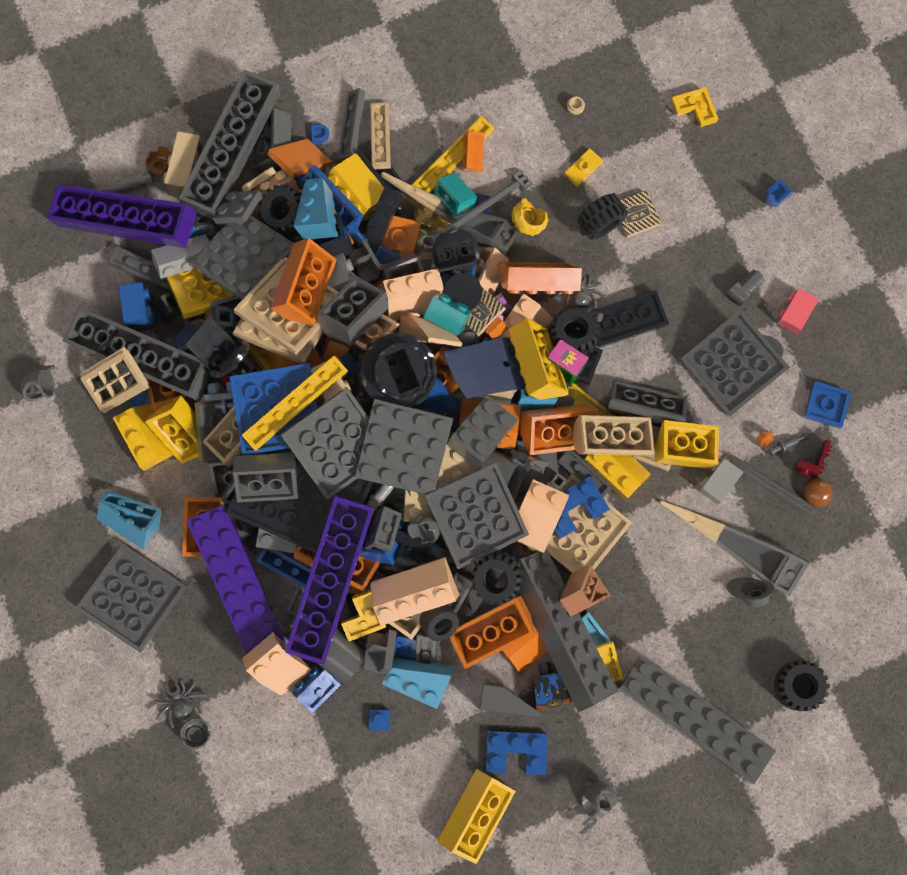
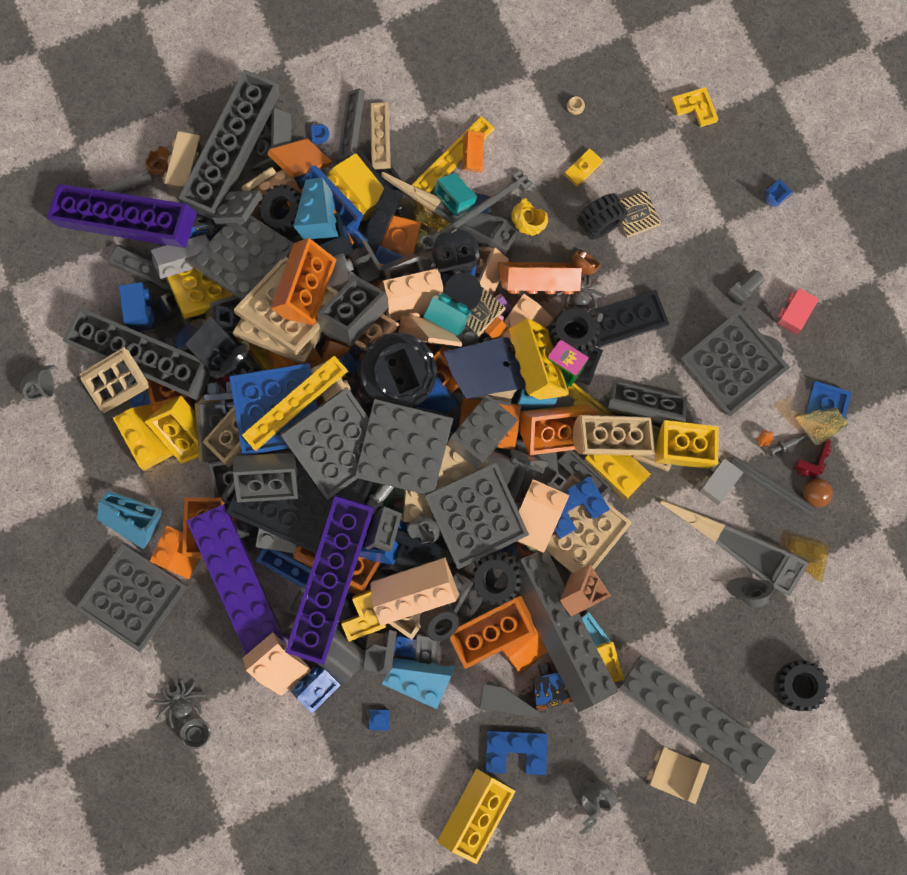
none -> orange slope [149,526,199,579]
none -> dark orange hair [571,250,601,276]
none -> tan panel [646,746,709,804]
none -> clear yellow wing [788,536,830,583]
none -> clear yellow wing [794,408,849,446]

